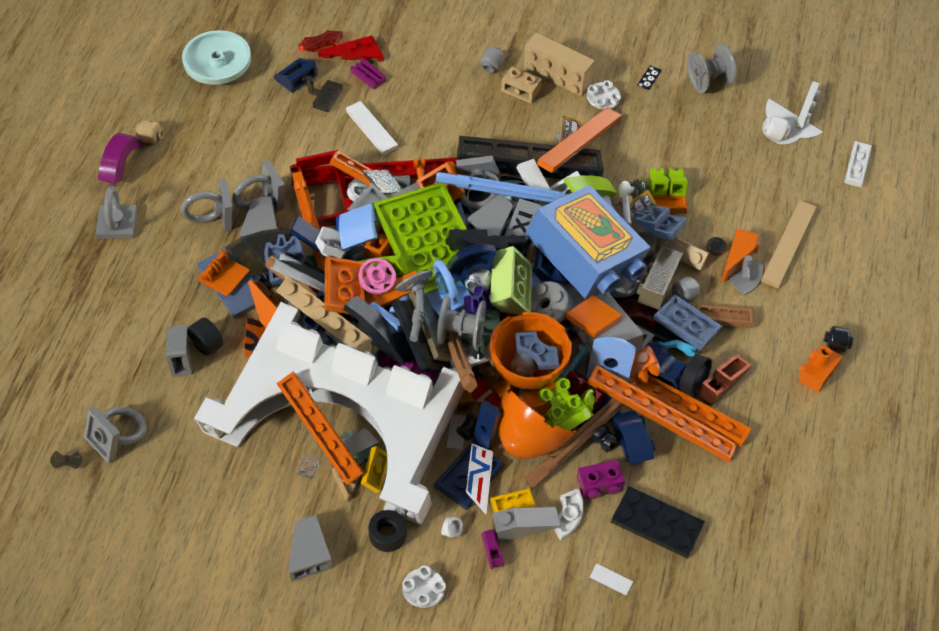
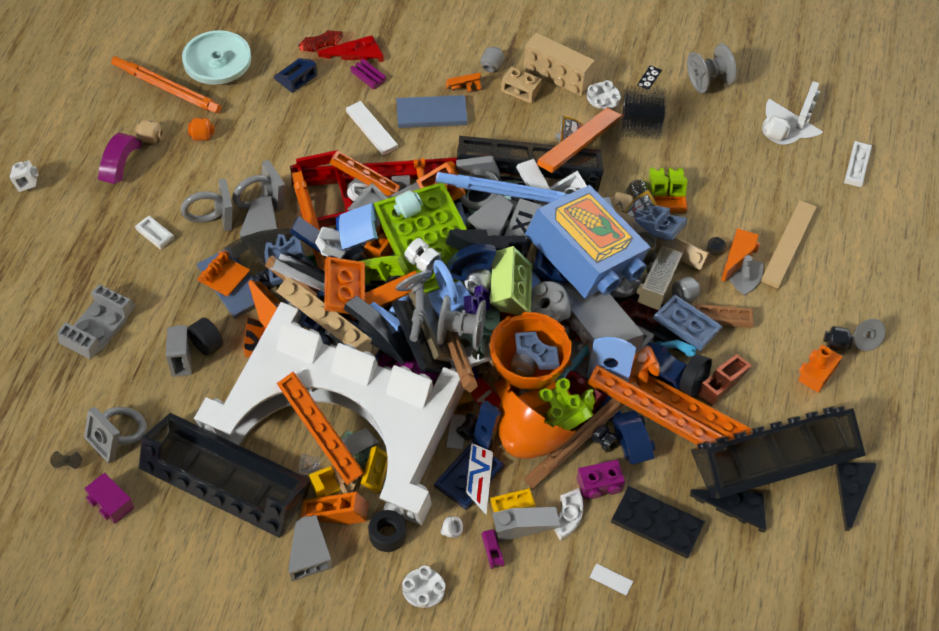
light grey tile [95,186,138,239] -> none
clear smoke plate [306,76,343,113] -> none
bright pink wheel [358,258,396,295] -> none
clear light blue piece [364,169,403,195] -> none
clear light blue tile [435,274,455,295] -> none
lime slope [564,175,618,198] -> none
orange tile [566,295,622,338] -> none
white piece [619,181,634,226] -> none
none -> white brick [10,160,39,192]
none -> light grey plate [57,284,135,360]
none -> magenta brick [84,472,134,524]
none -> orange piece [111,56,222,114]
none -> white tile [135,216,175,250]
none -> window [139,413,311,538]
none -> orange head [188,118,215,141]
none -> orange slope [300,492,369,524]
none -> yellow panel [309,466,341,498]
none -> light aqua head [393,190,423,219]
none -> sand blue tile [396,95,467,128]
none -> white wheel [404,238,441,272]
none -> orange plate [445,72,481,92]
none -> black piece [621,85,667,140]
none -> black wing [690,489,766,532]
none -> clear smoke window [691,405,866,498]
none -> black wing [835,462,876,531]
none -> light grey piece [854,319,885,351]

